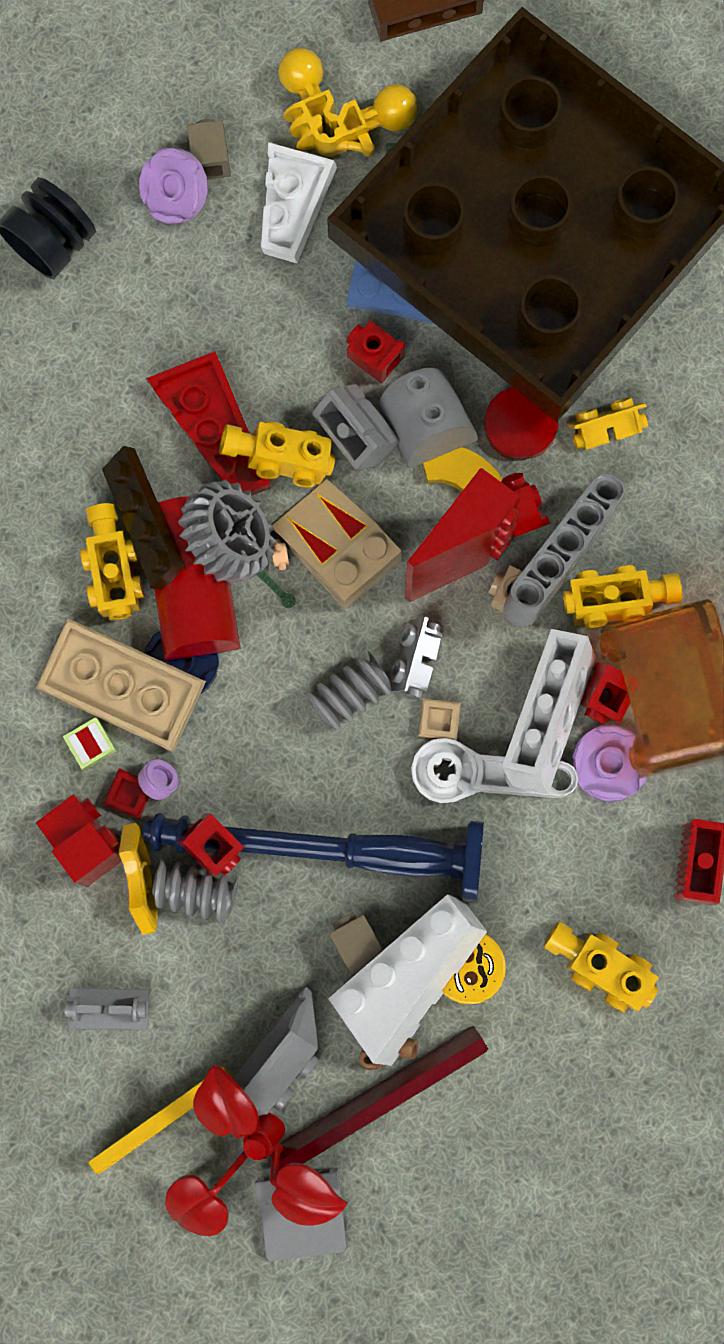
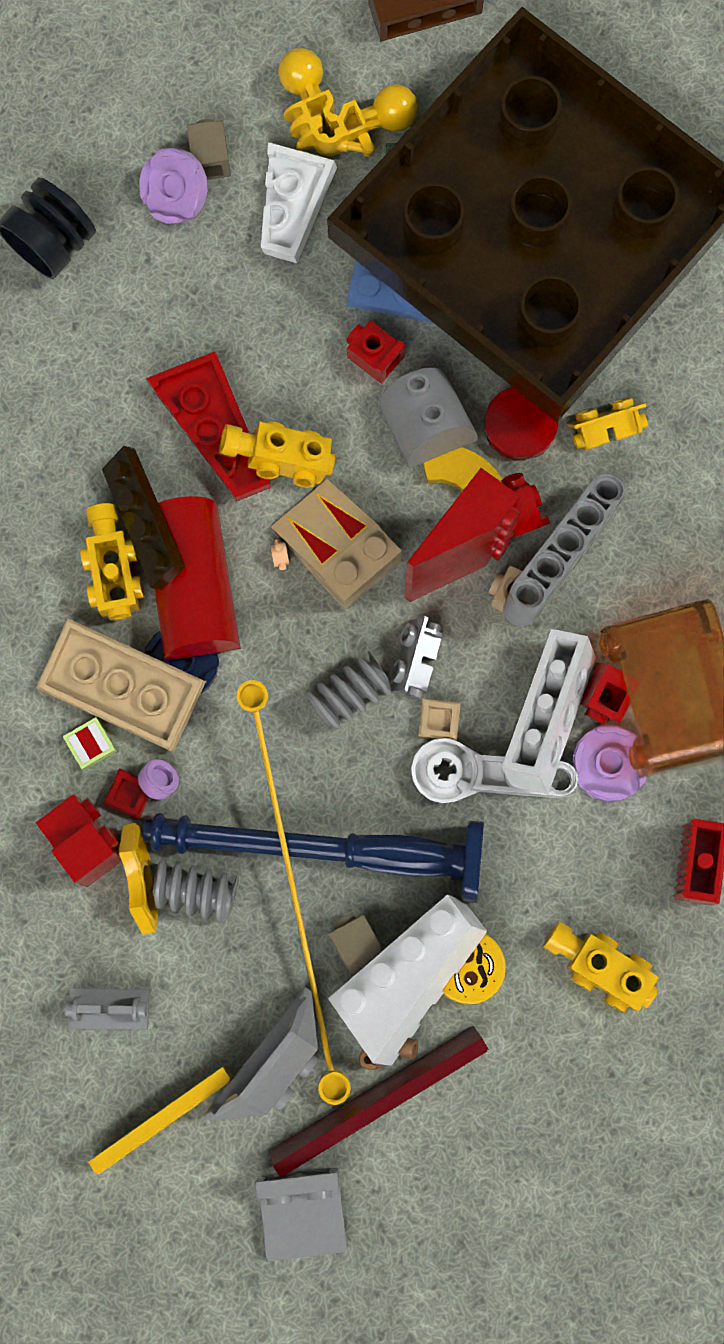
red plant [165,1063,348,1236] -> none
red brick [177,813,244,876] -> none
light grey gear [178,480,276,584] -> none
clear green hinge [256,571,296,608] -> none
light grey brick [312,384,400,471] -> none
yellow brick [563,565,682,629] -> none
none -> yellow piece [236,680,350,1105]

